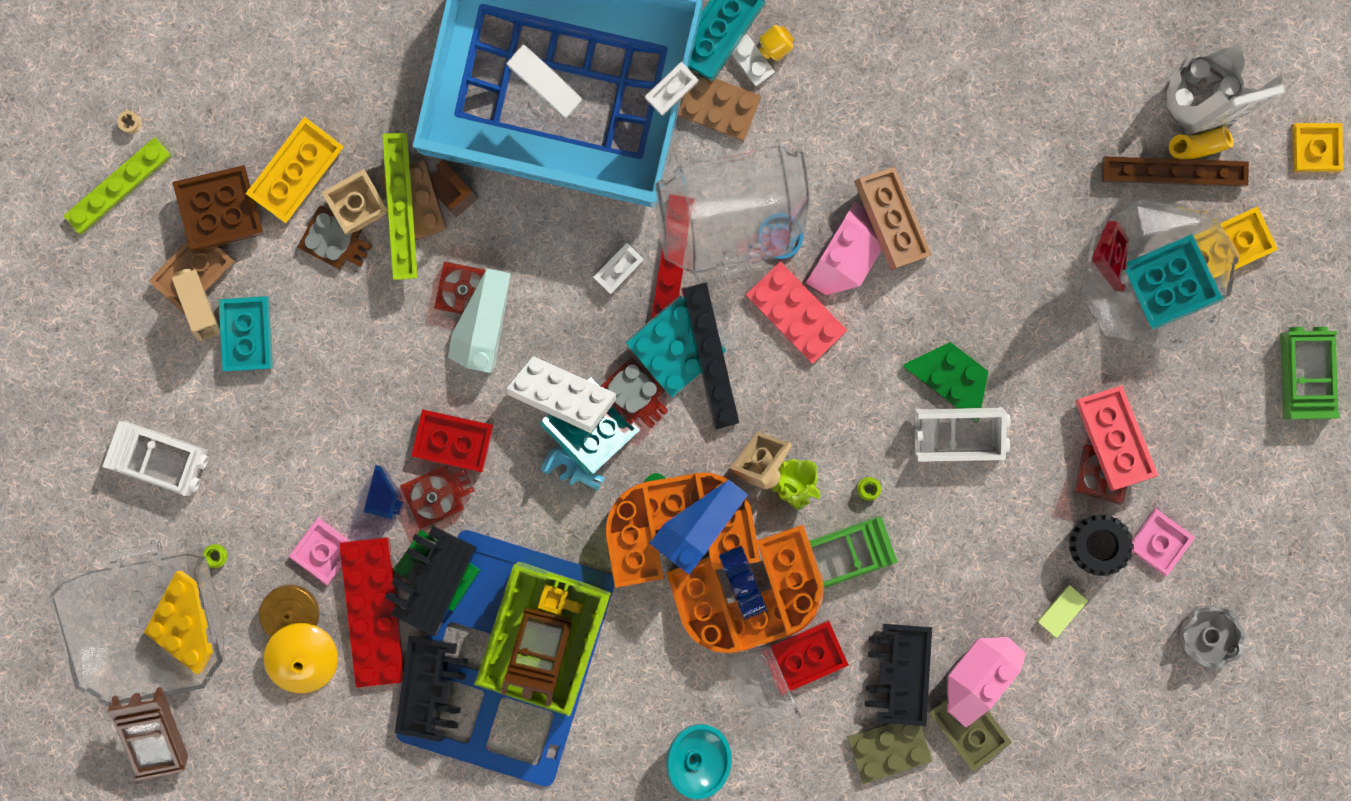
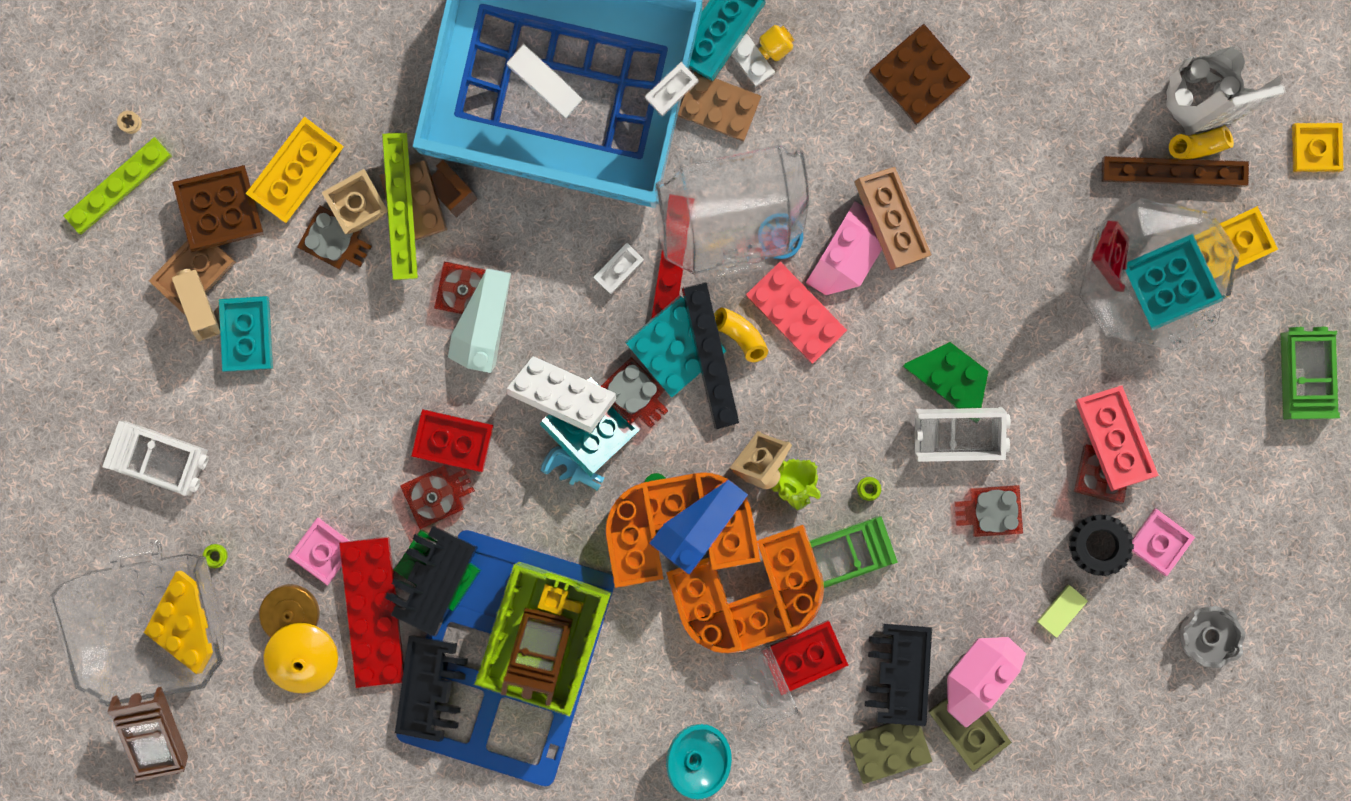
clear blue slope [364,465,404,519] -> none
clear blue piece [719,545,768,620] -> none
none -> yellow cylinder [714,307,769,362]
none -> reddish brown plate [869,24,971,125]
none -> piece [954,485,1023,537]

